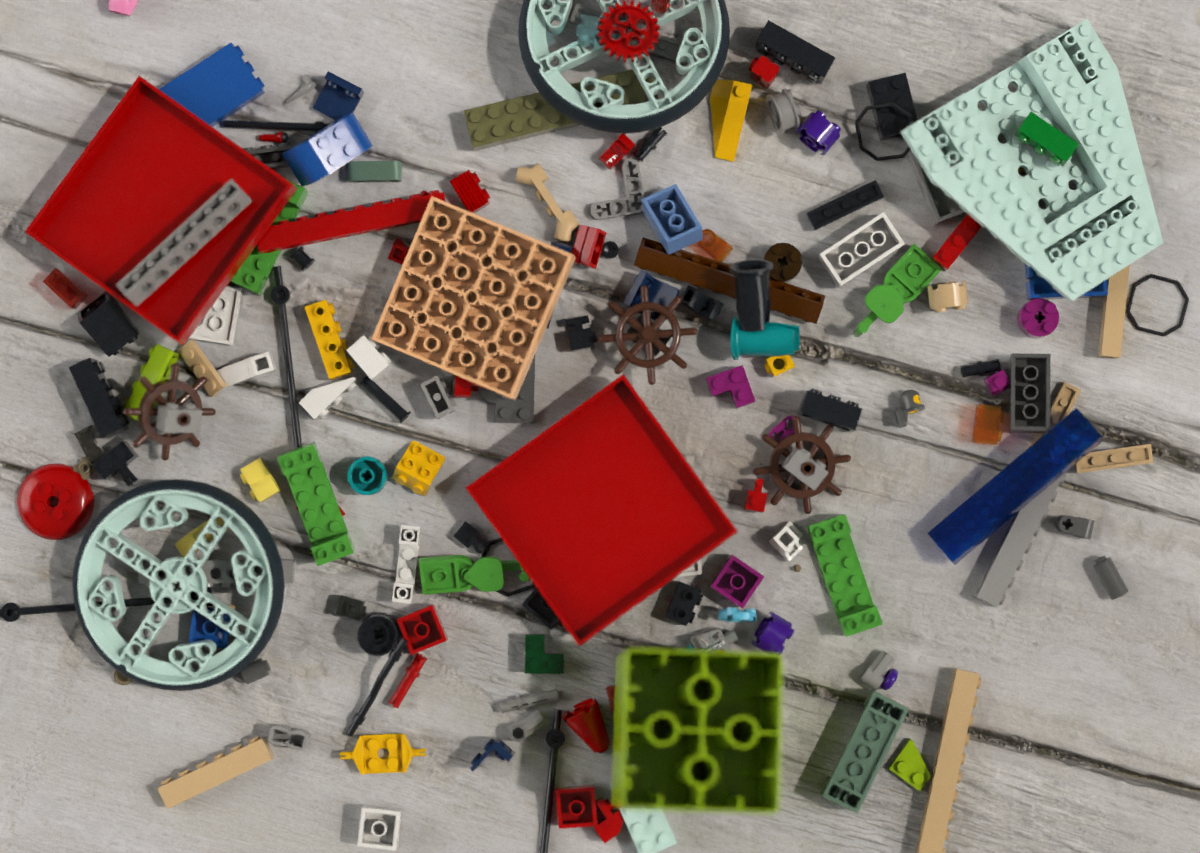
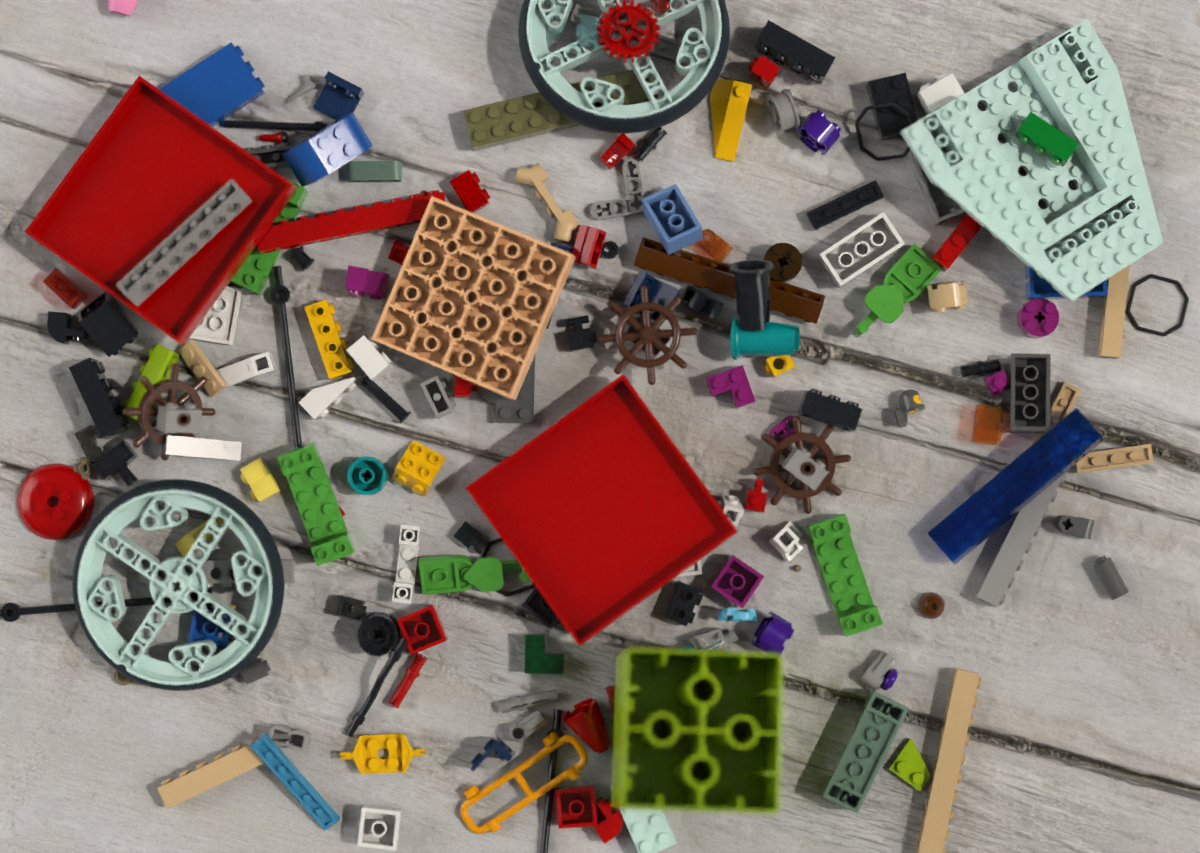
none -> black brick [47,311,89,345]
none -> tile [164,435,242,461]
none -> dark azure tile [250,733,341,830]
none -> magenta brick [345,265,390,300]
none -> light orange bar [460,731,588,834]
none -> white brick [717,495,744,526]
none -> white brick [915,73,964,117]
none -> reddish brown brick [918,592,945,619]

